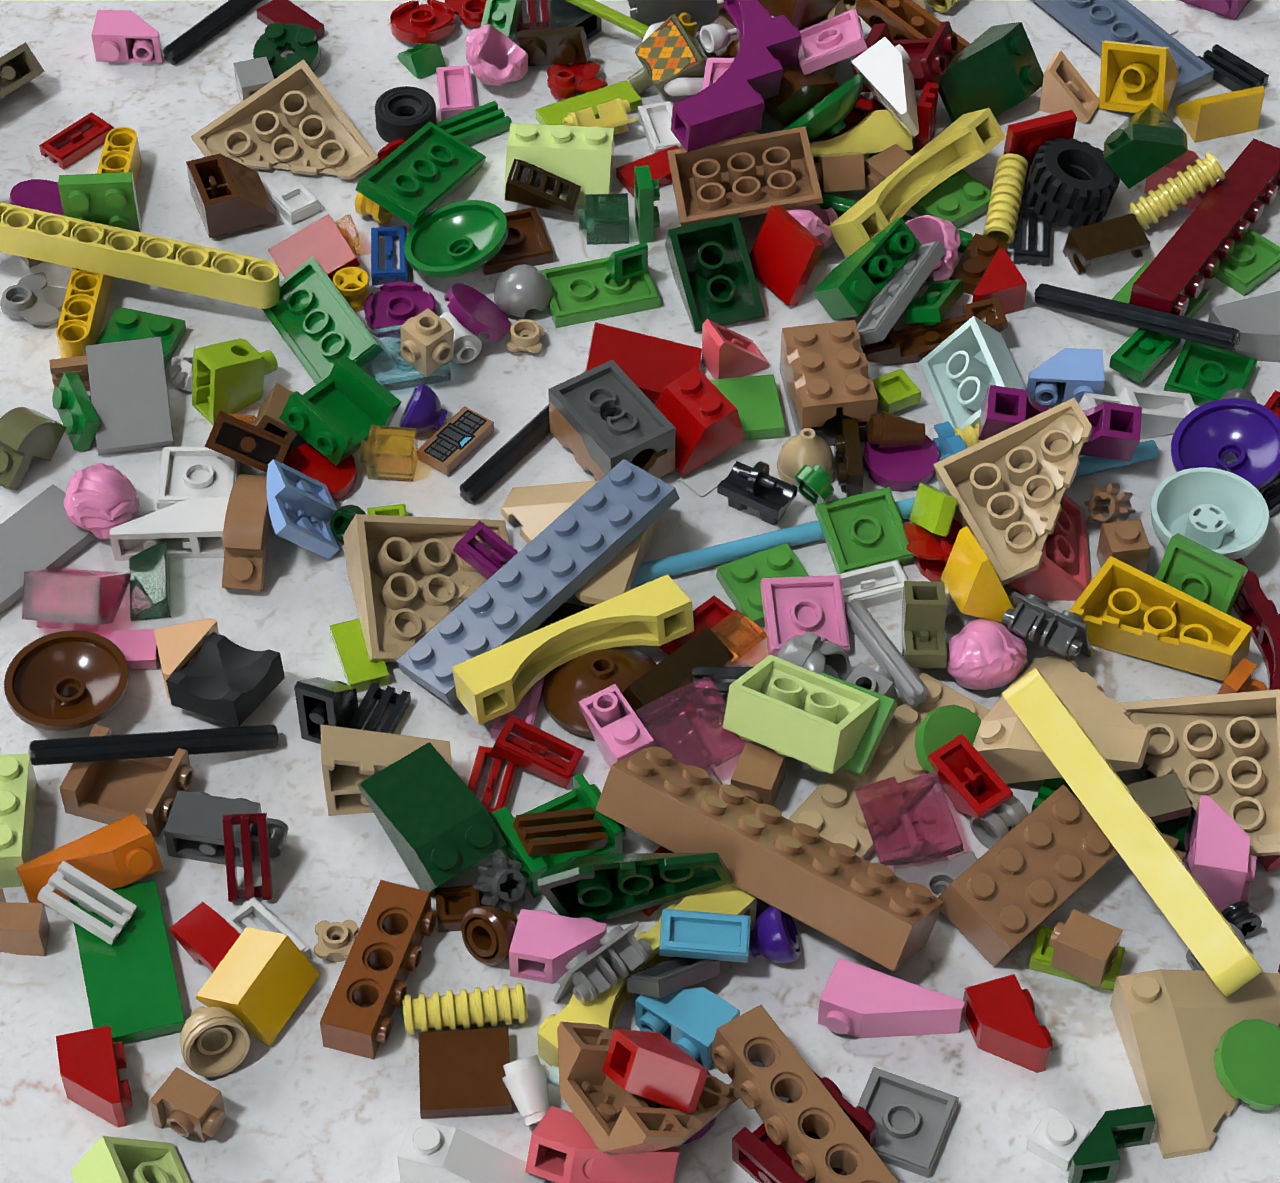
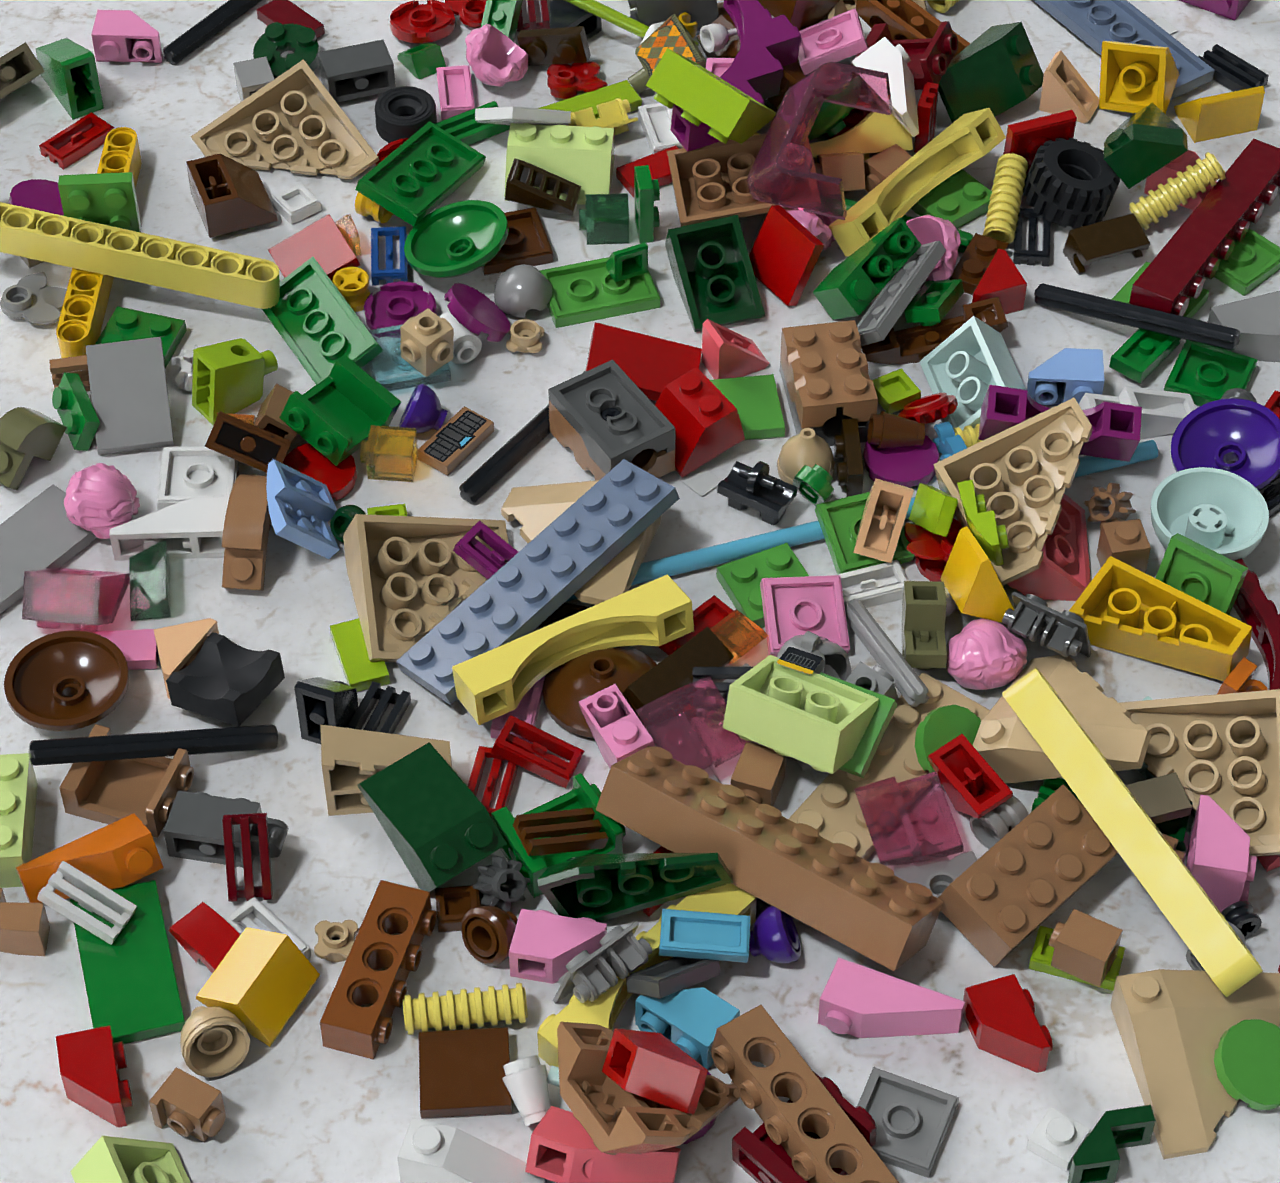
none -> green slope [35,38,104,120]
none -> dark grey brick [318,39,396,102]
none -> white tile [475,106,571,125]
none -> lime slope [645,48,776,144]
none -> clear pink windscreen [747,62,893,220]
none -> black sticker [777,647,823,675]
none -> light nougat slope [853,478,914,563]
none -> red gear [898,393,958,424]
none -> lime slope [957,480,1009,566]

